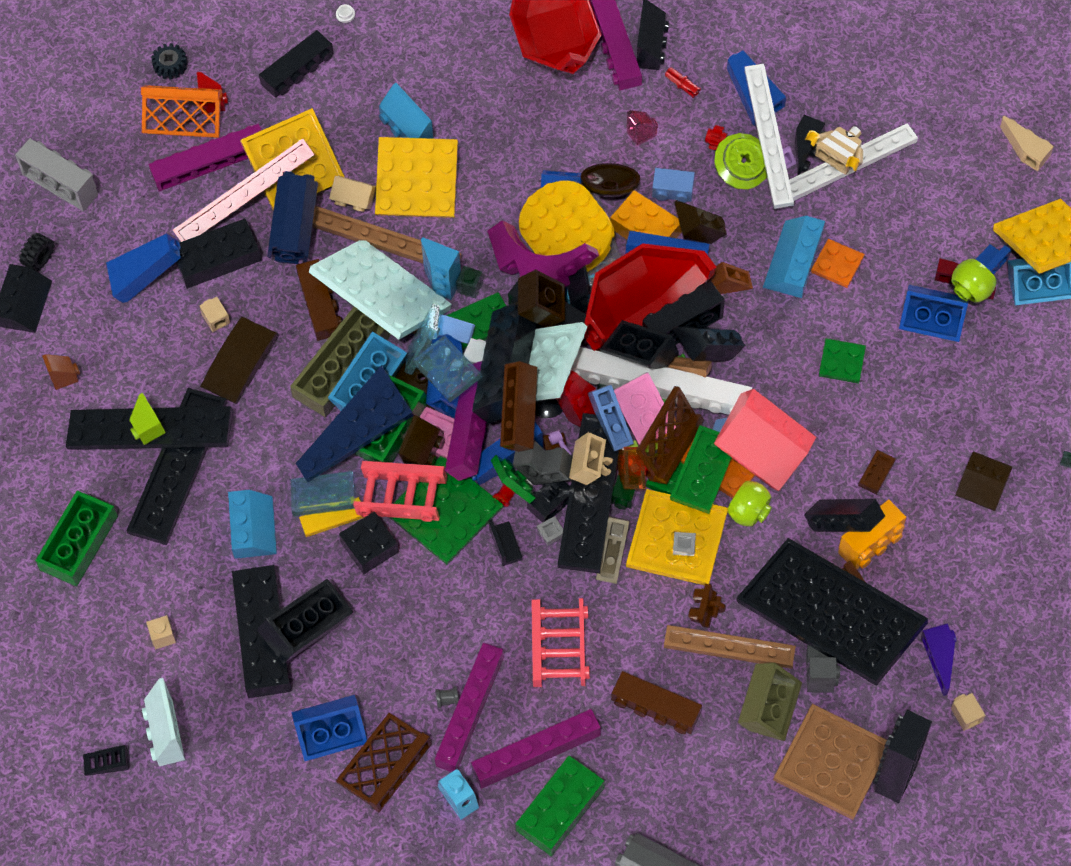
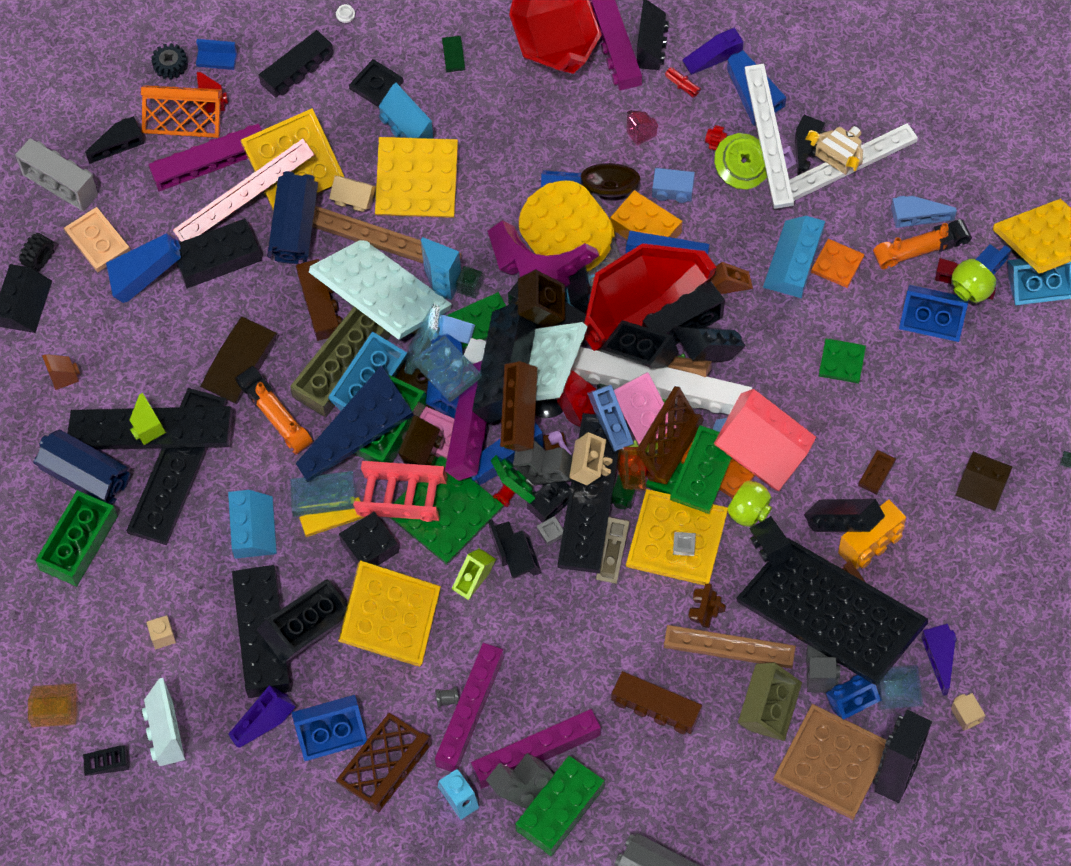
tan brick [199,297,230,332] -> none
coral fence [532,598,590,687] -> none
dark brown slope [674,200,727,244] -> none
tan slope [1000,116,1054,171] -> none
none -> clear yellow slope [28,683,77,728]
none -> dark blue brick [33,429,131,505]
none -> light nougat plate [64,207,131,273]
none -> black slope [85,116,144,164]
none -> blue panel [196,39,237,70]
none -> dark purple slope [228,685,296,748]
none -> orange piece [235,366,313,455]
none -> yellow plate [338,561,441,667]
none -> black plate [349,59,404,107]
none -> dark green tile [442,36,465,73]
none -> lime slope [452,548,496,600]
none -> dark grey brick [486,753,554,809]
none -> black panel [500,530,542,578]
none -> dark purple slope [682,27,743,75]
none -> black brick [749,516,795,568]
none -> blue brick [826,675,881,720]
none -> orange piece [873,219,972,270]
none -> clear light blue slope [877,665,924,710]
none -> medium blue slope [891,196,957,228]

